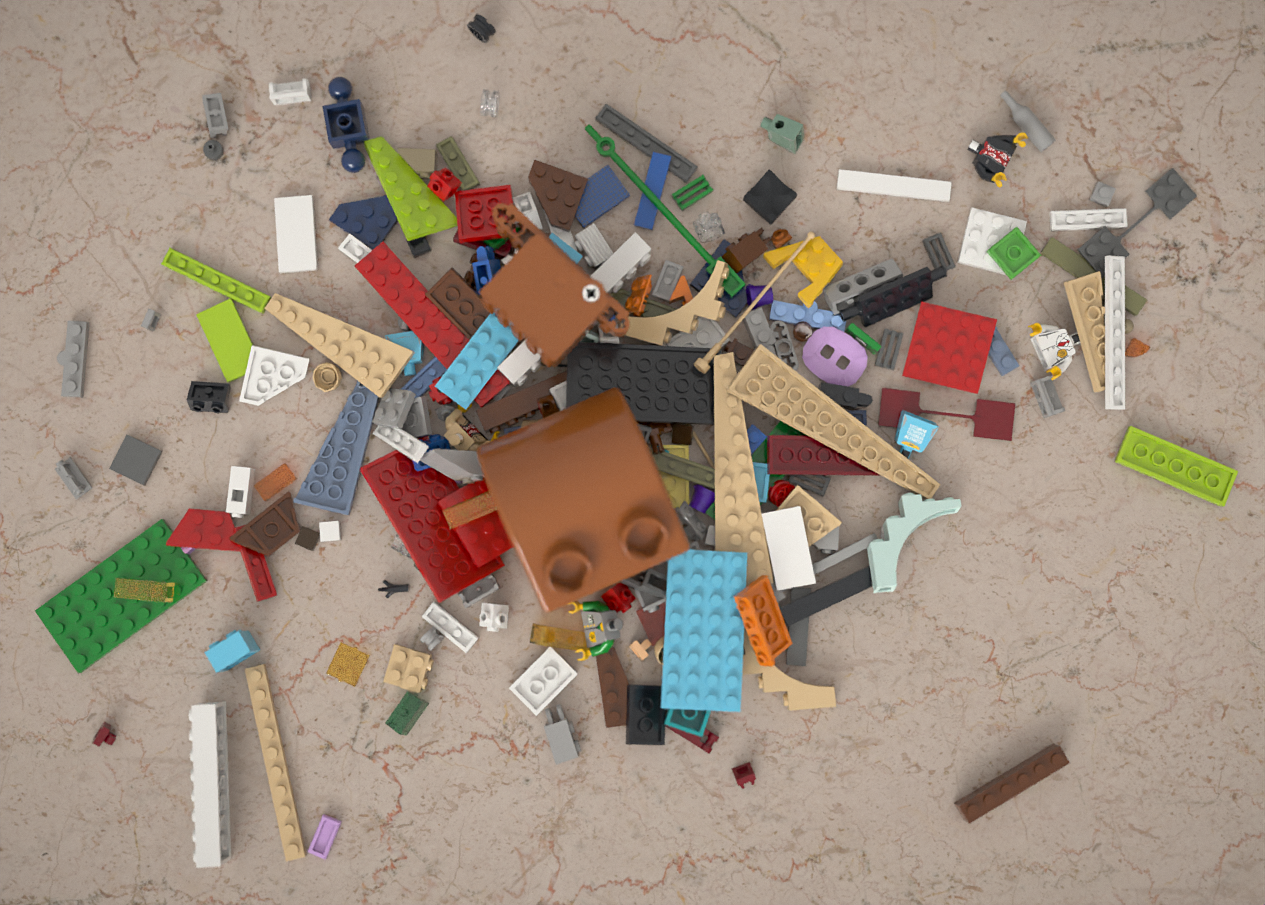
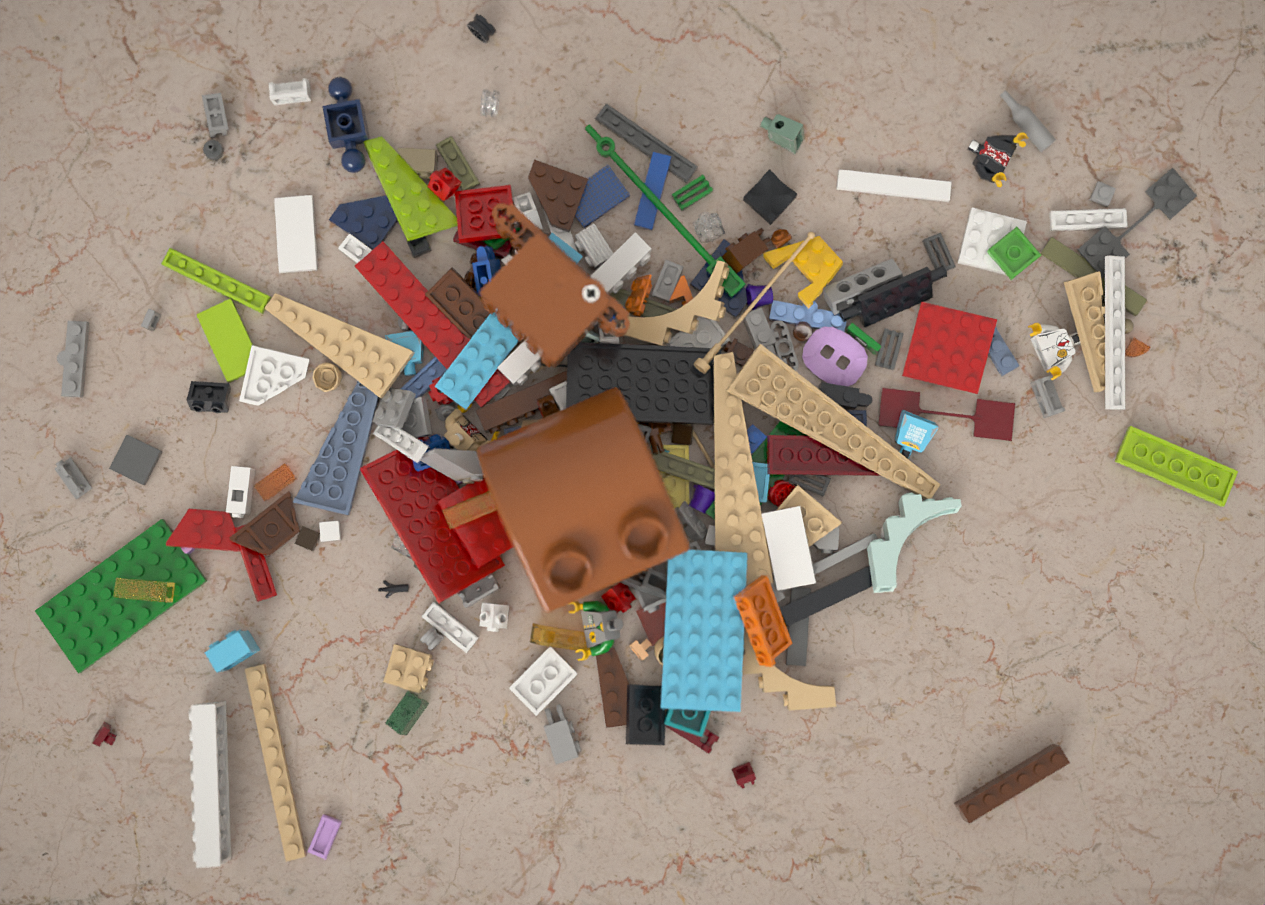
clear yellow piece [326,642,370,687] -> none

